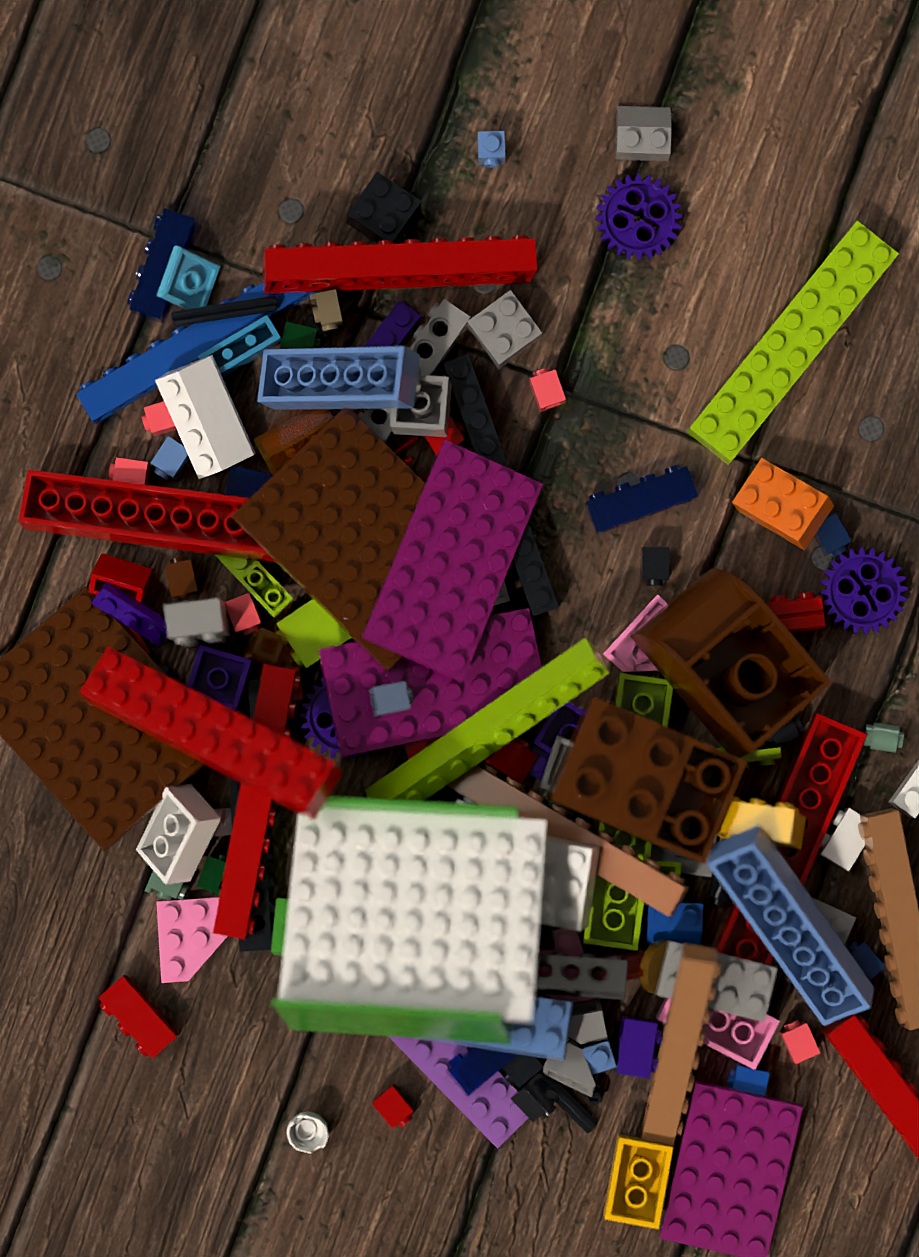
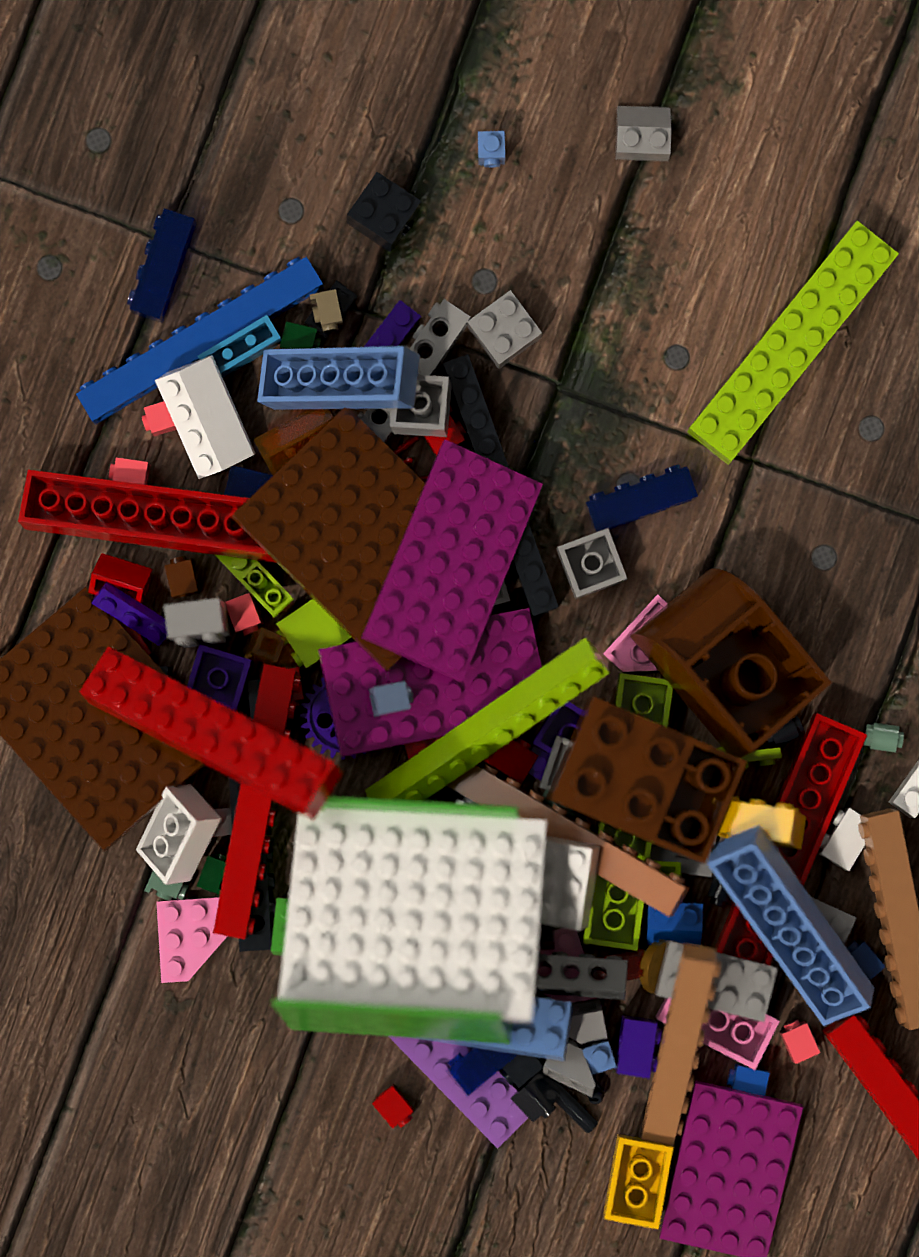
red brick [98,974,179,1059] -> none
medium blue brick [151,436,190,480] -> none
medium azure tile [157,246,221,309] -> none
black axle [171,296,278,327] -> none
red brick [262,235,537,294] -> none
white hair [286,1111,329,1154] -> none
coral brick [529,368,566,412] -> none
dark purple gear [595,174,682,262] -> none
black brick [640,547,669,586] -> none
orange brick [732,458,834,550] -> none
red brick [766,592,825,633] -> none
dark blue brick [814,513,851,557] -> none
dark purple gear [819,547,908,635] -> none
none -> light grey brick [557,528,627,600]

